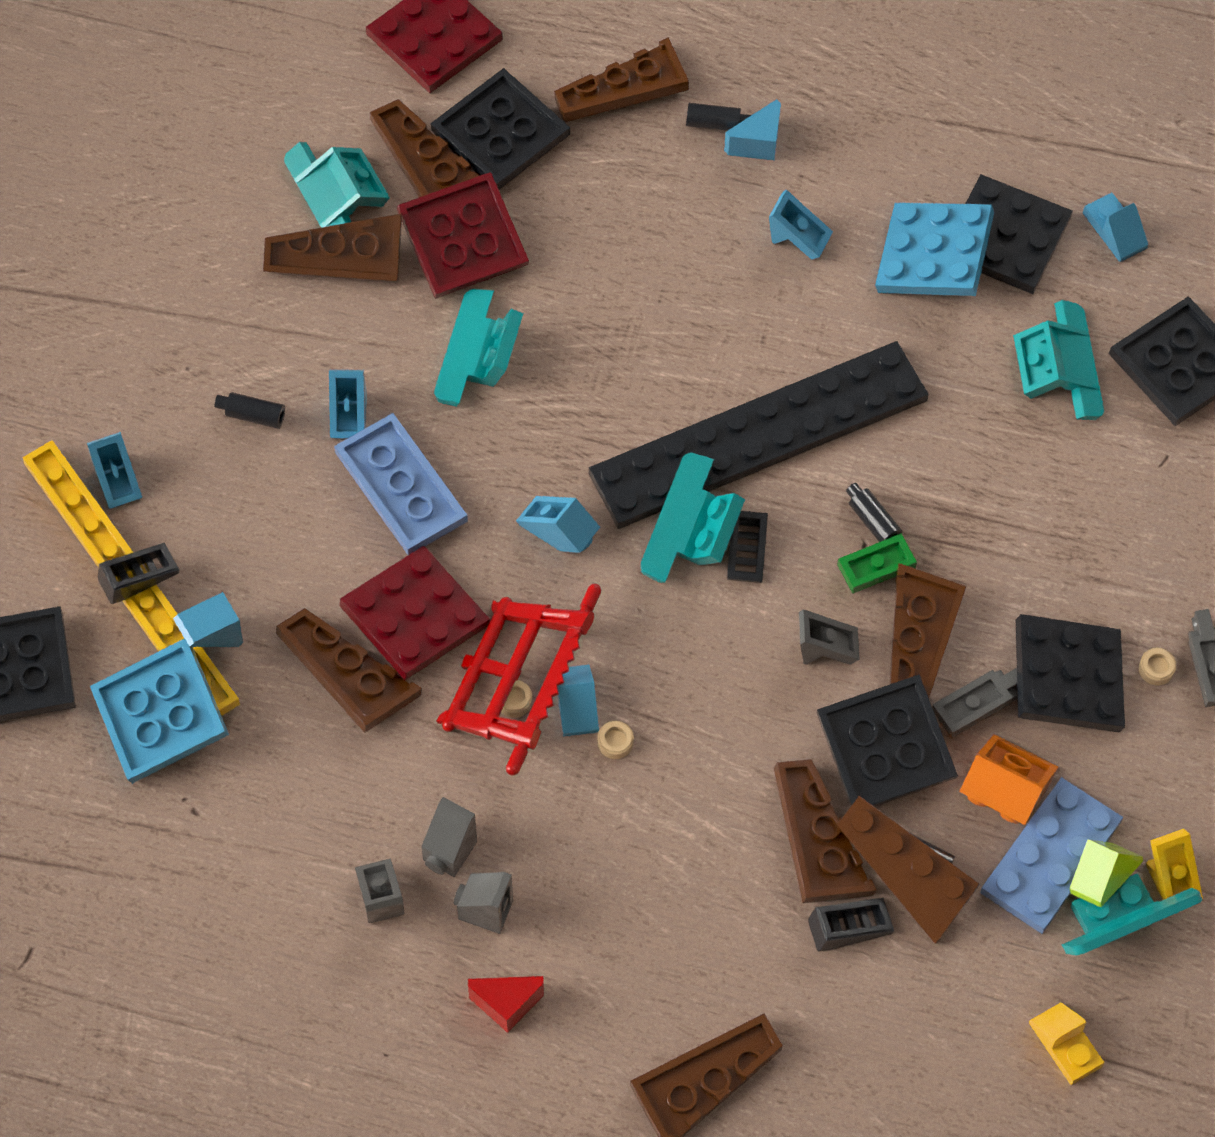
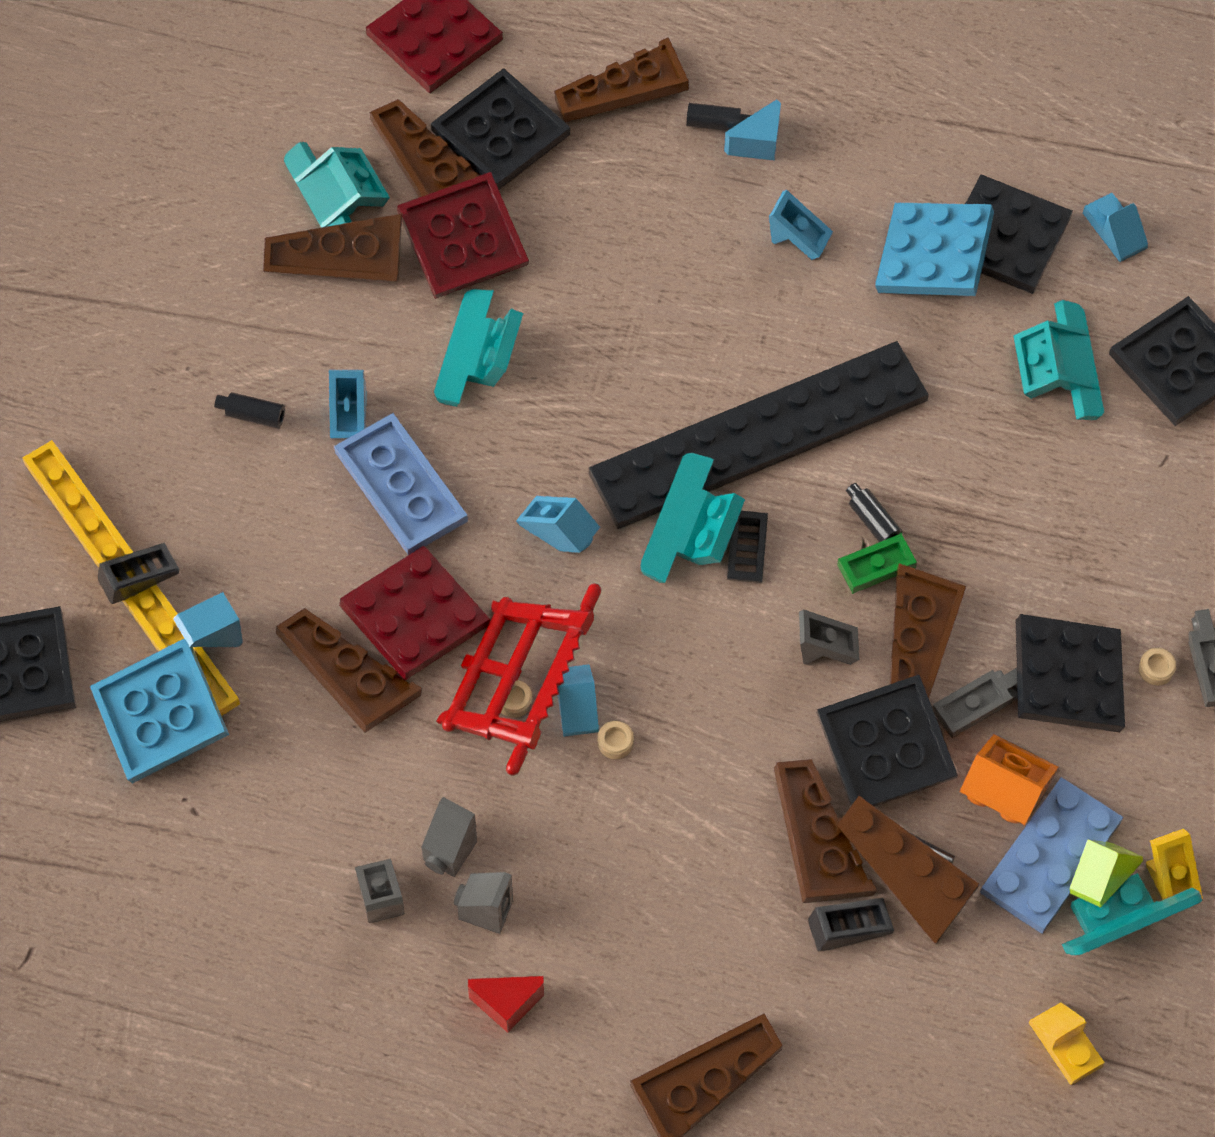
dark azure slope [87,432,142,509] -> none

